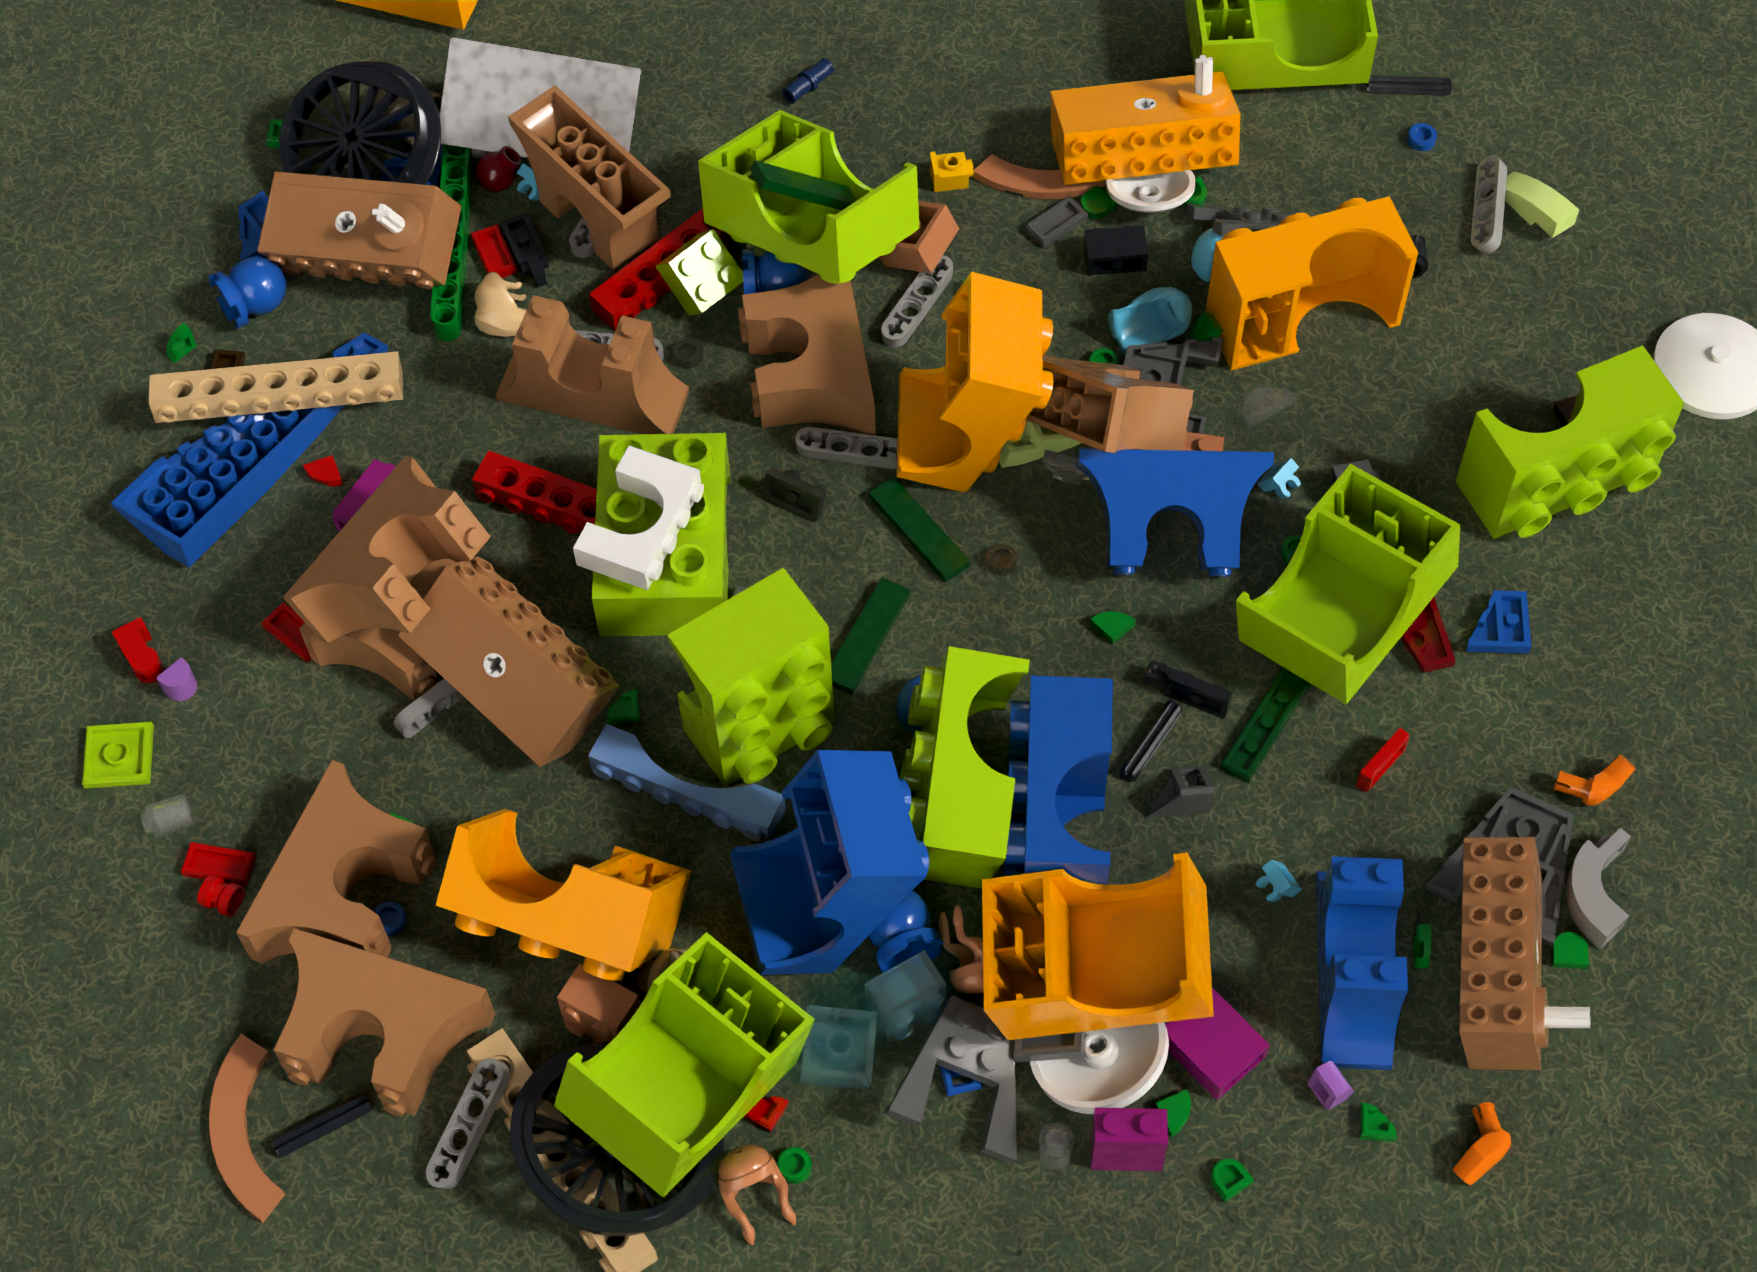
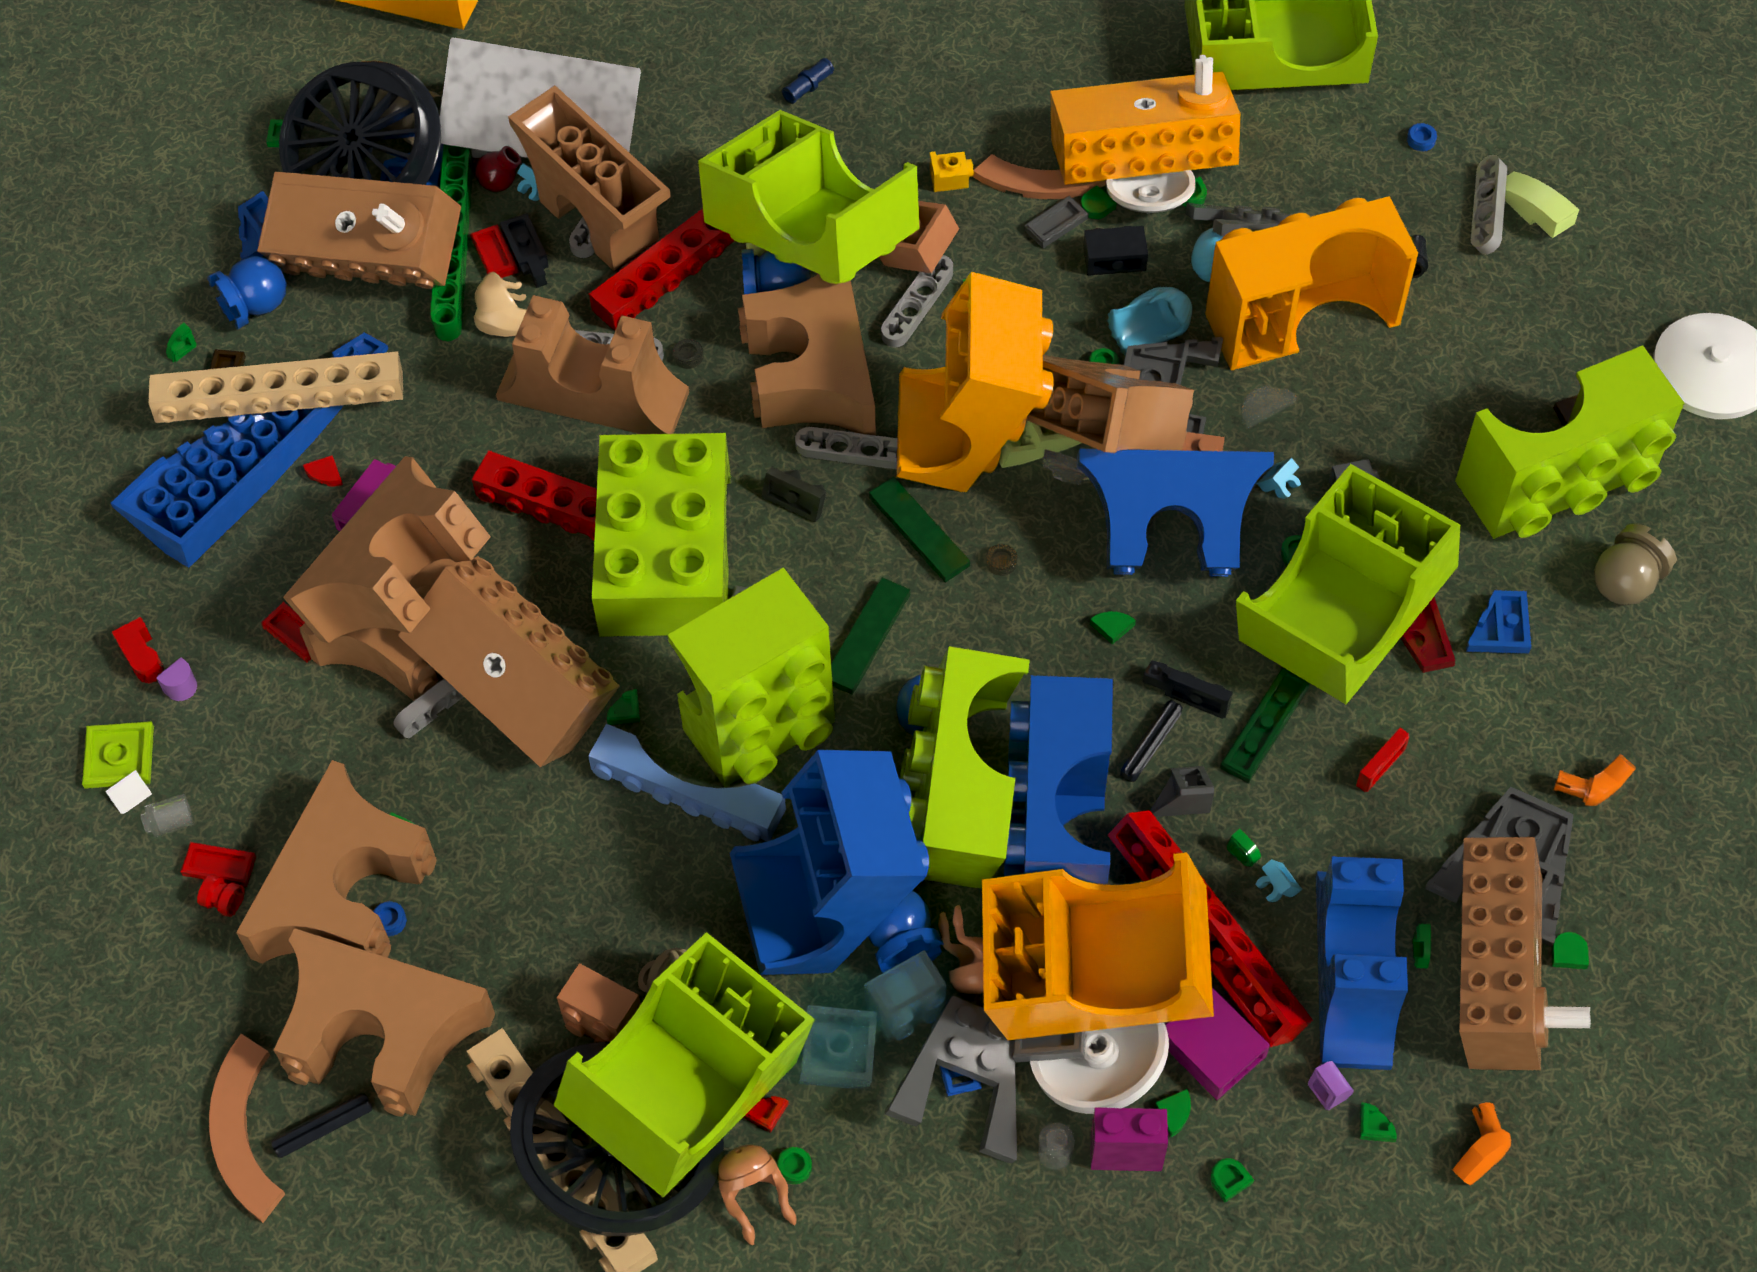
light grey beam [426,1058,510,1189] -> none
light orange piece [436,809,692,981] -> none
white arch [573,446,704,590] -> none
piece [655,229,743,316] -> none
dark green tile [750,160,857,210] -> none
green tile [1189,311,1223,342] -> none
black axle [1366,75,1452,95] -> none
light grey arch [1566,828,1631,949] -> none
none -> white sticker [106,770,152,814]
none -> red brick [1108,810,1313,1047]
none -> green tile [1227,828,1261,867]
none -> dark tan tile [1594,523,1677,606]

